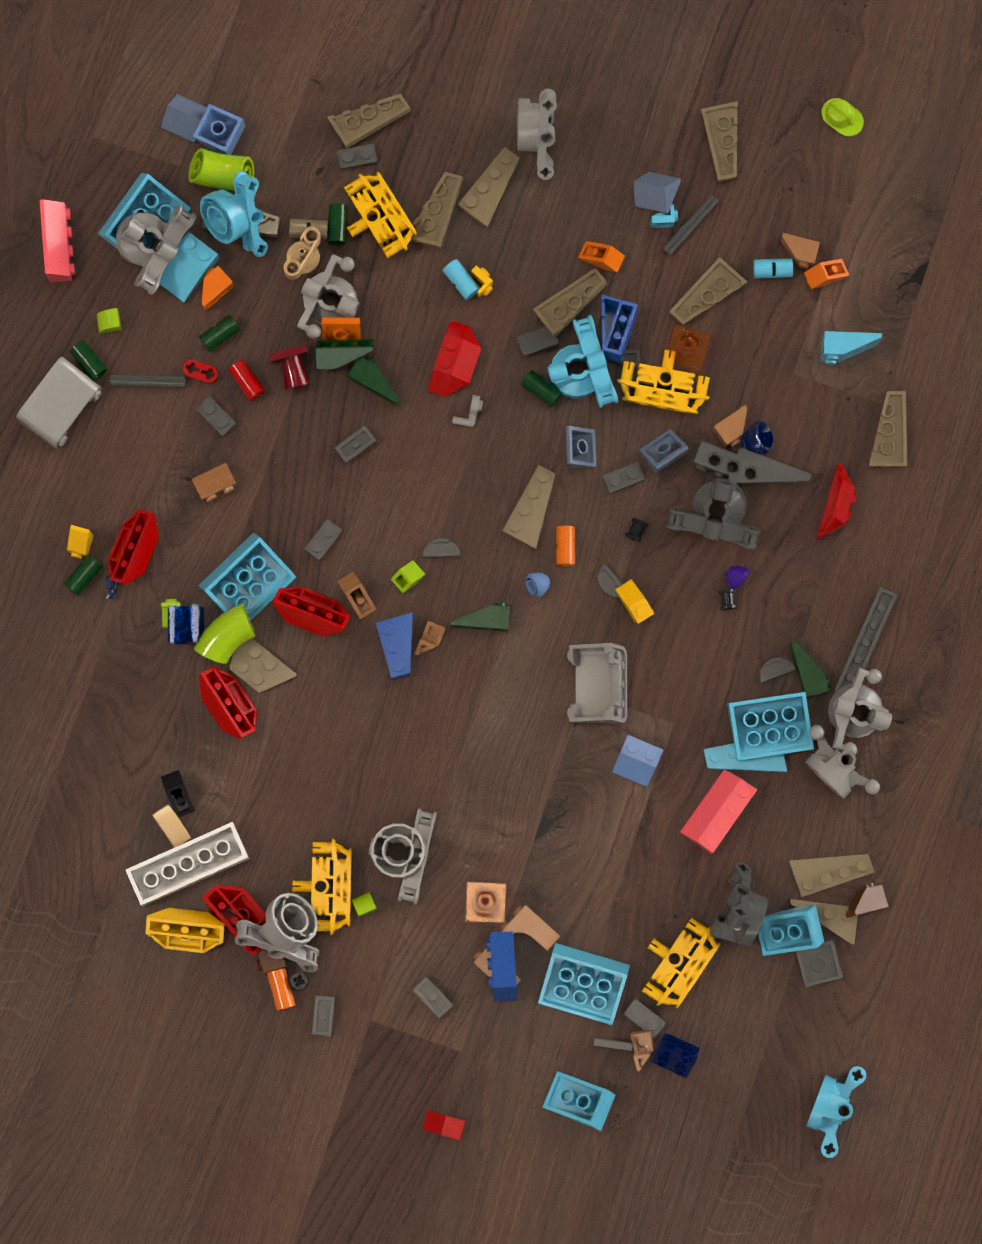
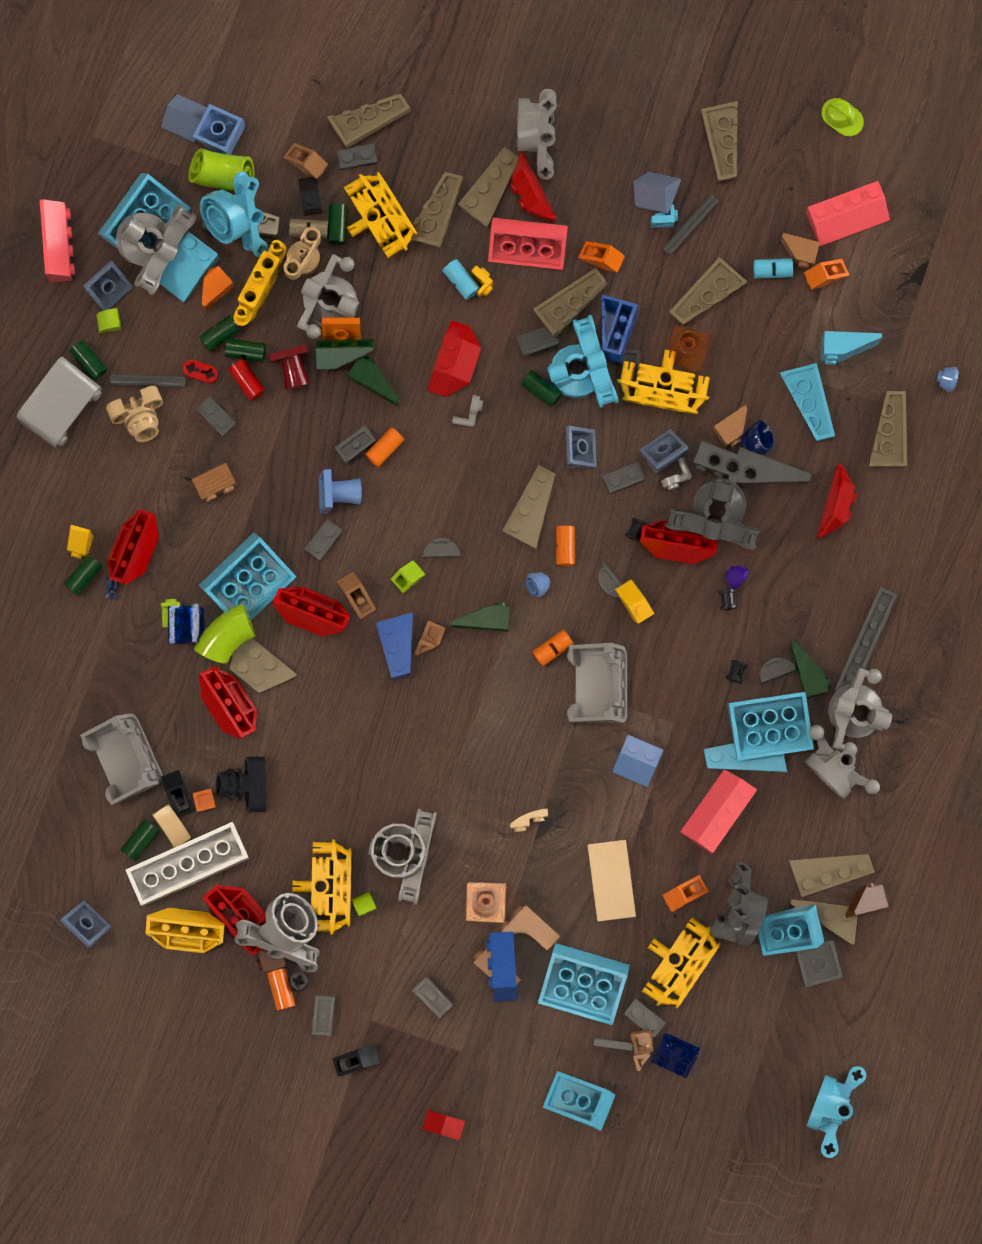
none -> sand blue slope [60,900,112,949]
none -> light grey windscreen [80,713,163,805]
none -> sand blue slope [83,261,133,311]
none -> tan beam [106,386,163,442]
none -> dark green pin [120,819,159,861]
none -> orange plate [192,789,216,812]
none -> black beam [216,757,266,813]
none -> dark green pin [225,338,266,362]
none -> yellow piece [234,240,287,326]
none -> medium nougat slope [283,143,328,179]
none -> black slope [298,177,323,216]
none -> medium blue plant [318,469,362,514]
none -> black slope [332,1044,380,1077]
none -> orange pin [365,427,405,468]
none -> coral slope [488,218,568,270]
none -> red wedge [510,151,556,224]
none -> tan slope [510,809,548,832]
none -> orange pin [532,629,574,667]
none -> tan tile [587,840,636,922]
none -> red wedge [640,520,718,564]
none -> light grey plate [661,457,692,491]
none -> orange slope [662,875,709,912]
none -> black bush [726,660,748,684]
none -> medium azure wing [780,363,835,442]
none -> coral slope [806,181,890,247]
none -> medium blue cone [936,367,959,392]

